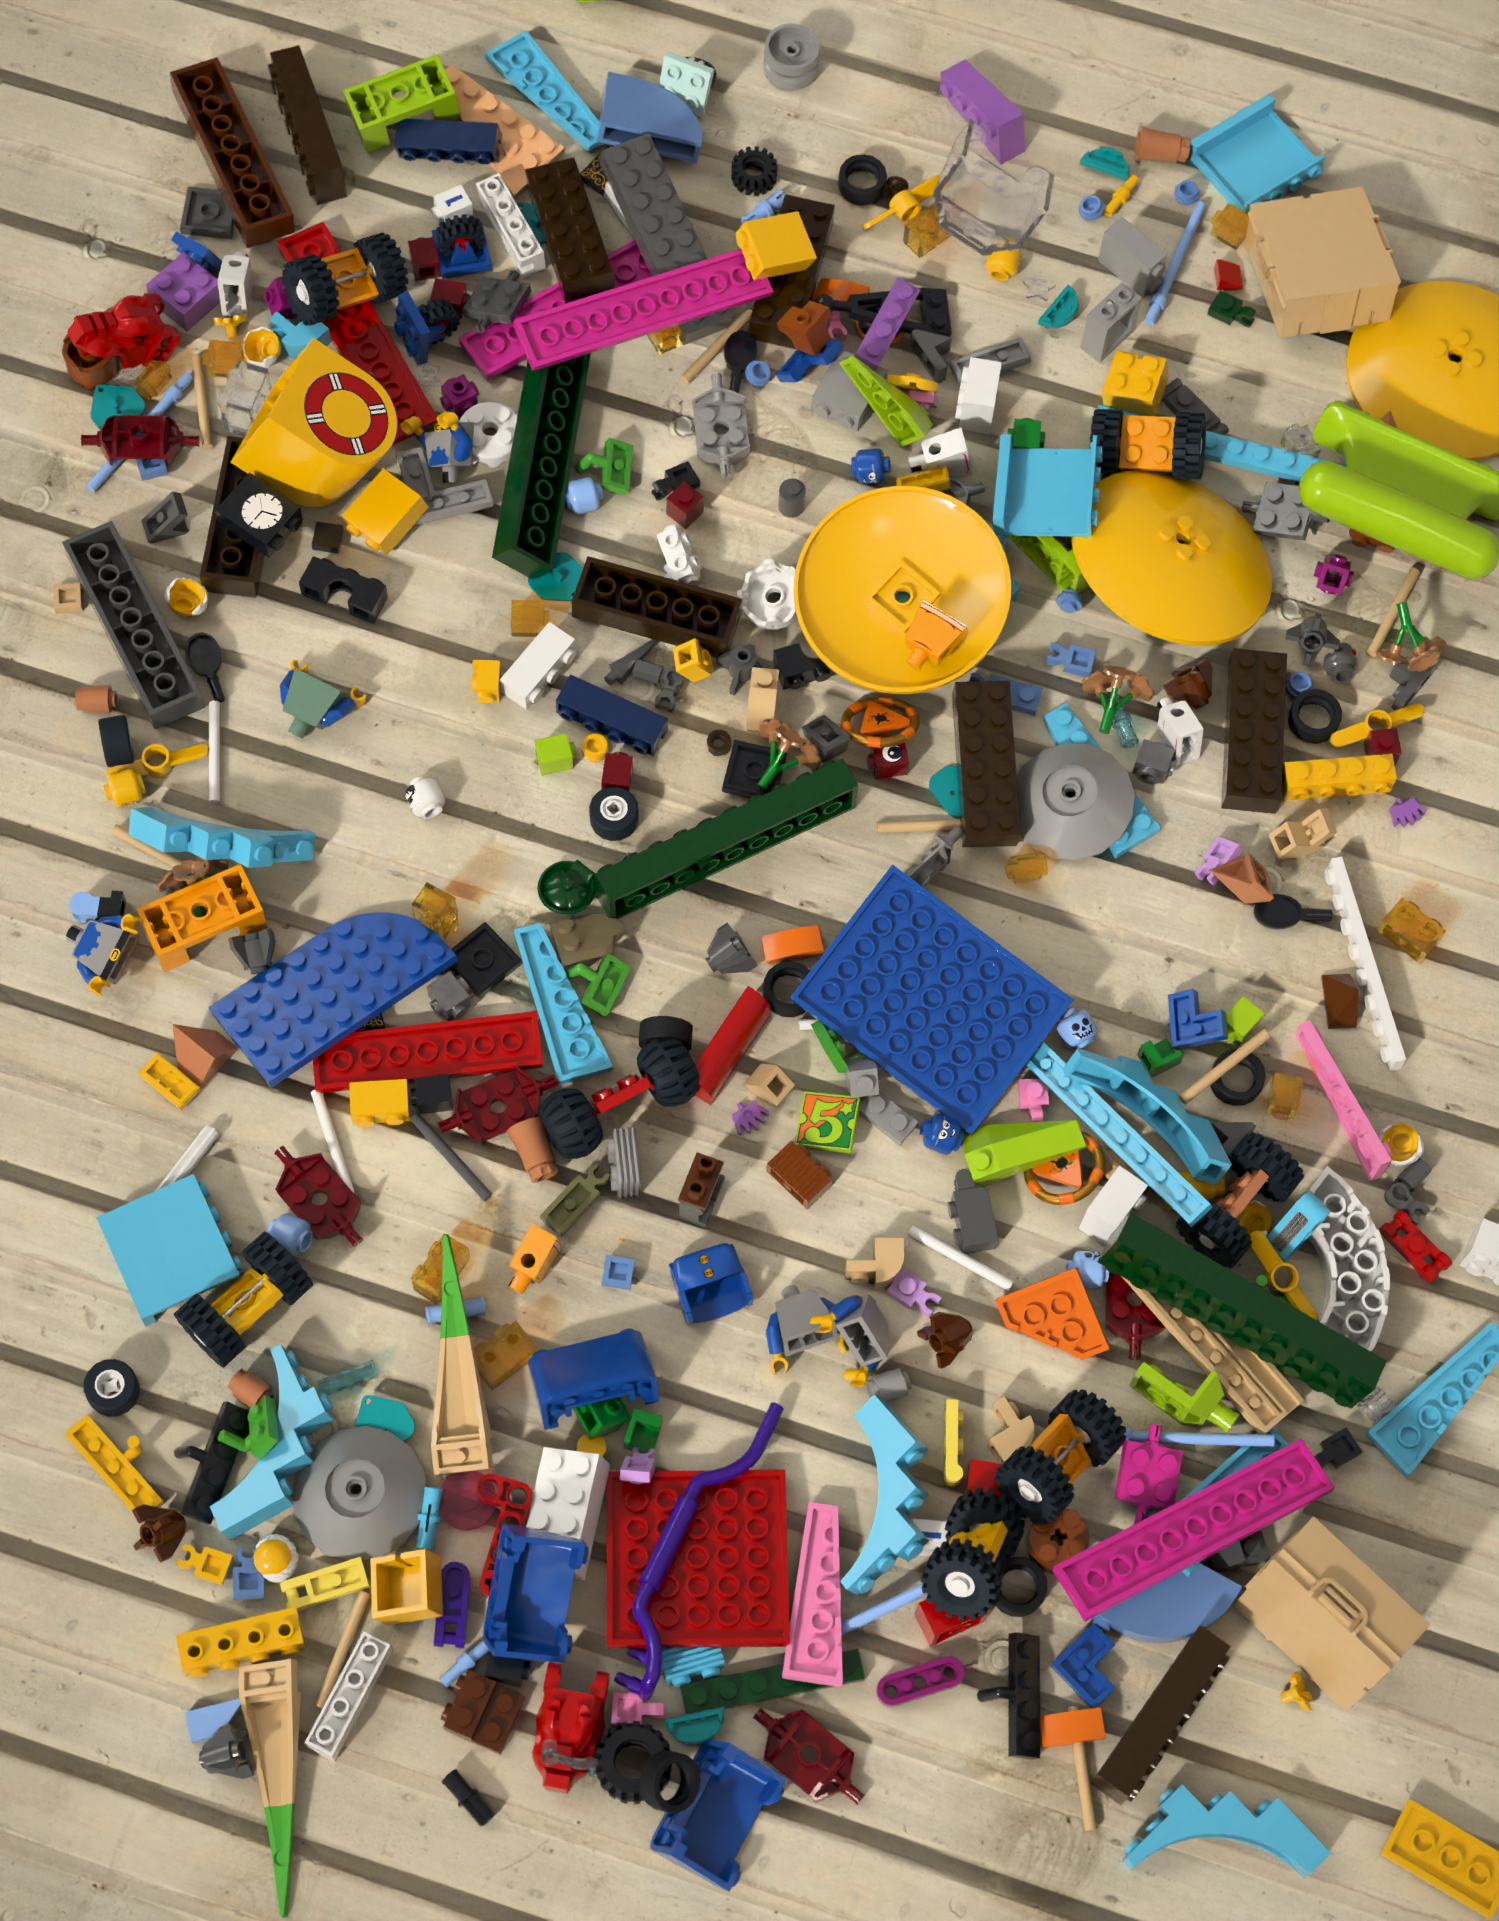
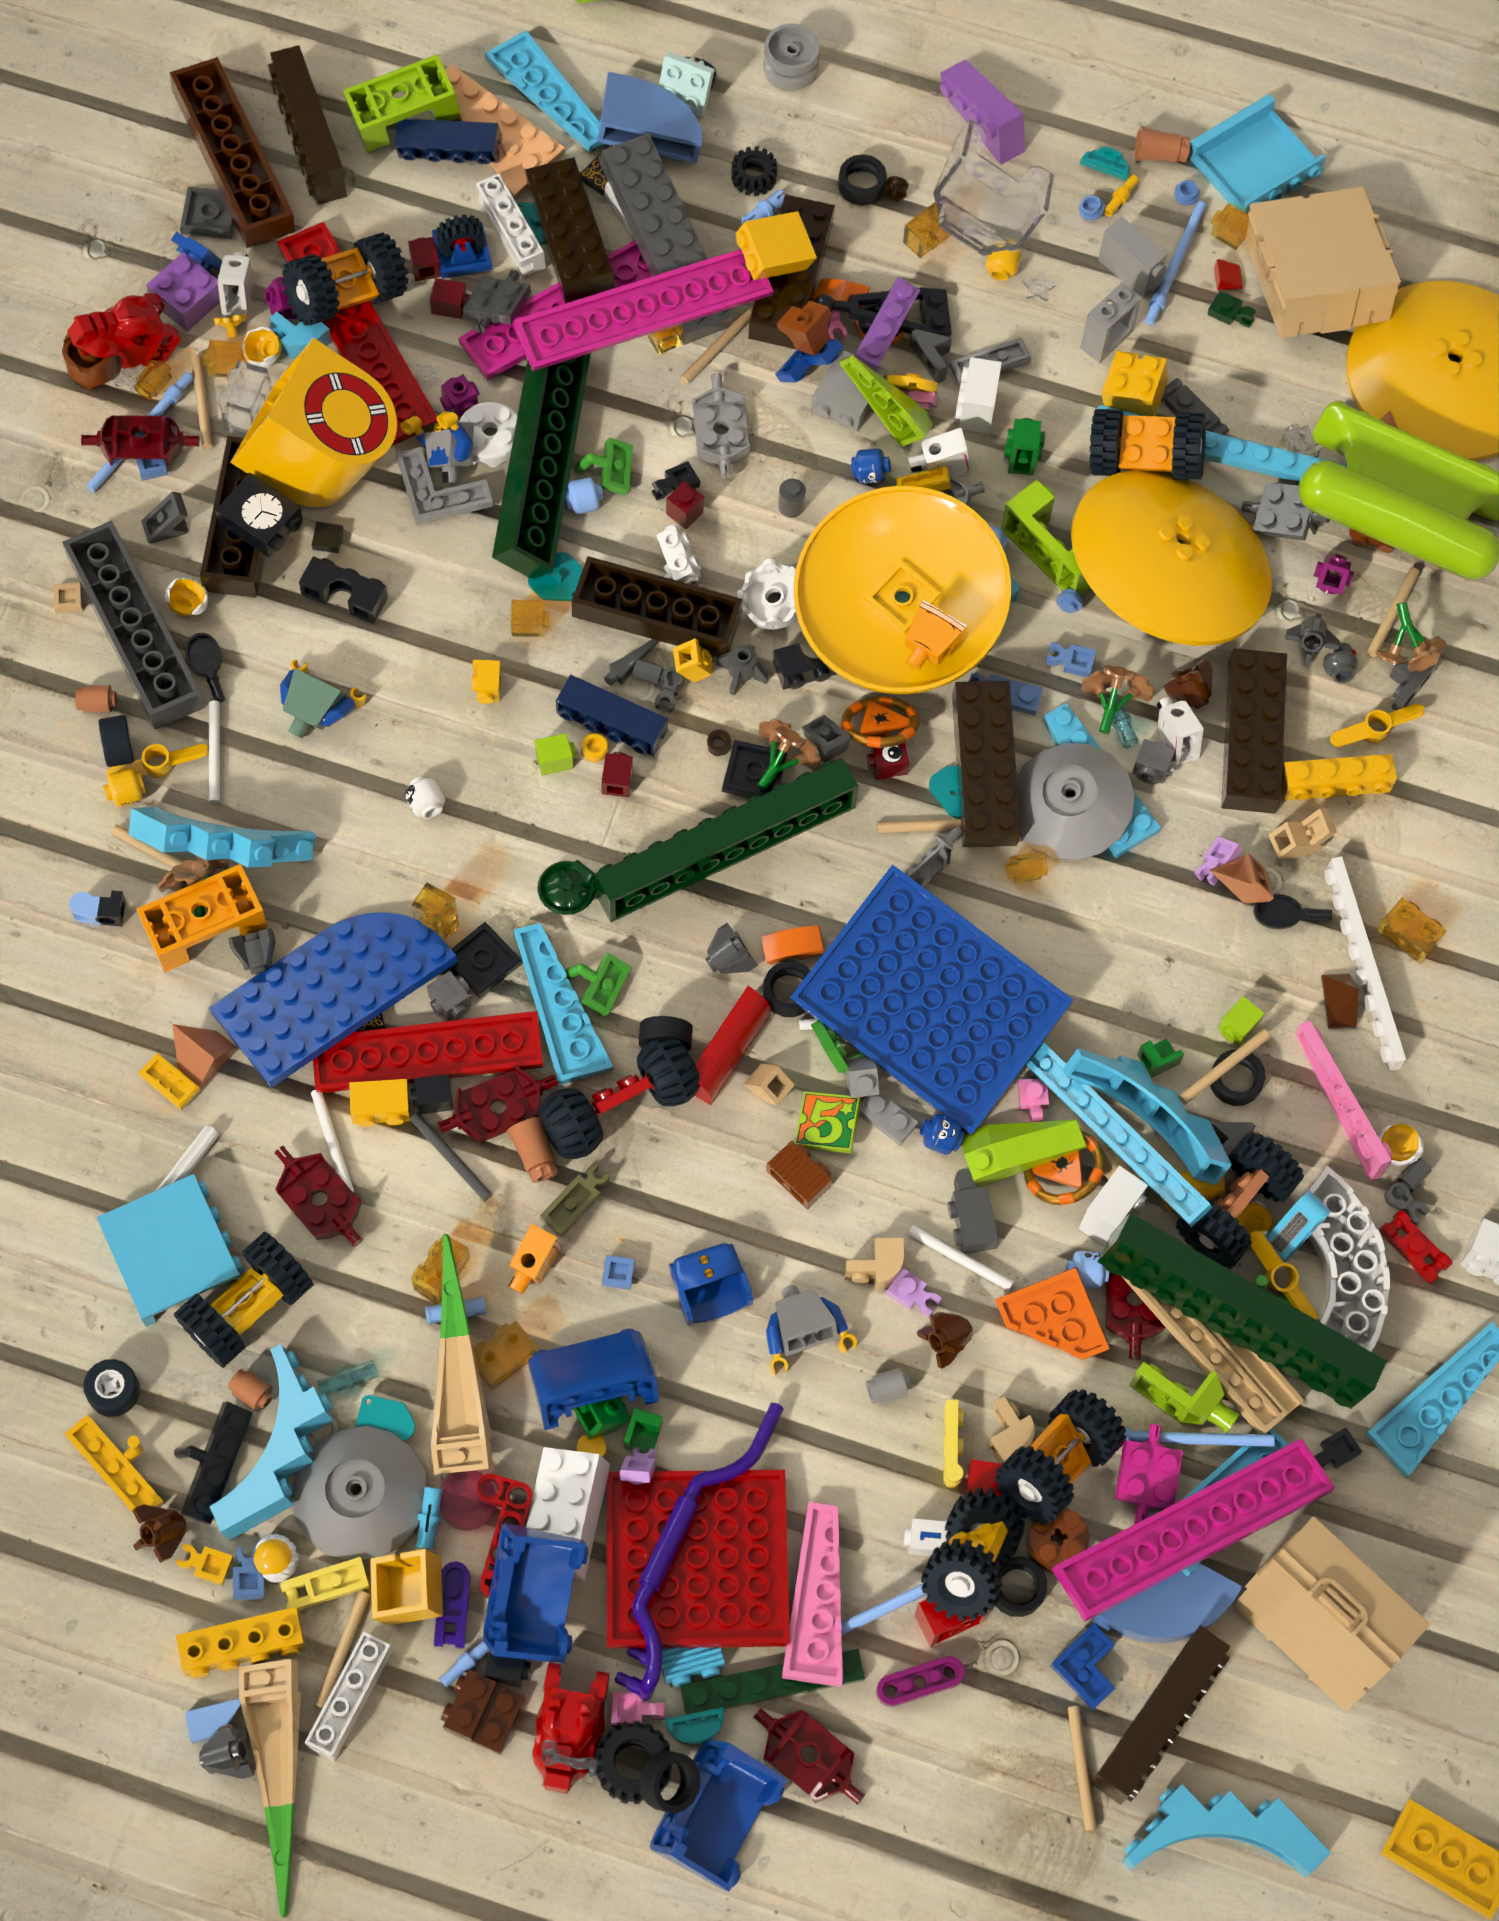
torso [66,914,142,998] -> none
teal piece [90,384,145,430] -> none
bright green plate [218,1395,279,1460] -> none
light blue head [268,1213,313,1256] -> none
yellow brick [342,468,429,555] -> none
blue plate [394,292,460,366] -> none
white brick [432,185,473,223] -> none
black axle [441,1769,494,1827] -> none
white brick [500,622,576,710] -> none
dark tan plate [550,913,624,966] -> none
black wheel [589,786,639,841] -> none
light grey brick [607,1126,642,1199] -> none
reddish brown hips [678,1152,725,1228] -> none
black piece [724,331,757,393] -> none
medium lavender piece [732,1100,769,1135] -> none
medium blue plate [745,360,771,387] -> none
tan brick [746,667,779,731] -> none
light grey torso [810,1295,888,1387] -> none
medium azure arch [840,1394,929,1596] -> none
yellow piece [862,175,945,230] -> none
black plate [977,1632,1040,1760] -> none
medium azure panel [993,434,1103,537] -> none
teal plate [1038,285,1079,328] -> none
orange slope [1040,1707,1106,1748] -> none
light blue head [1056,1007,1098,1050] -> none
blue plate [1168,989,1228,1050] -> none
dark grey slope [1206,1530,1270,1573] -> none
clear yellow brick [1266,1073,1303,1120] -> none
yellow plant [1280,1671,1313,1711] -> none
medium blue plate [1286,672,1313,698] -> none
black tyre [1288,689,1342,744] -> none
clear wheel [1357,1386,1395,1424] -> none
dark red brick [1364,728,1402,766] -> none
medium lavender piece [1389,797,1426,827] -> none

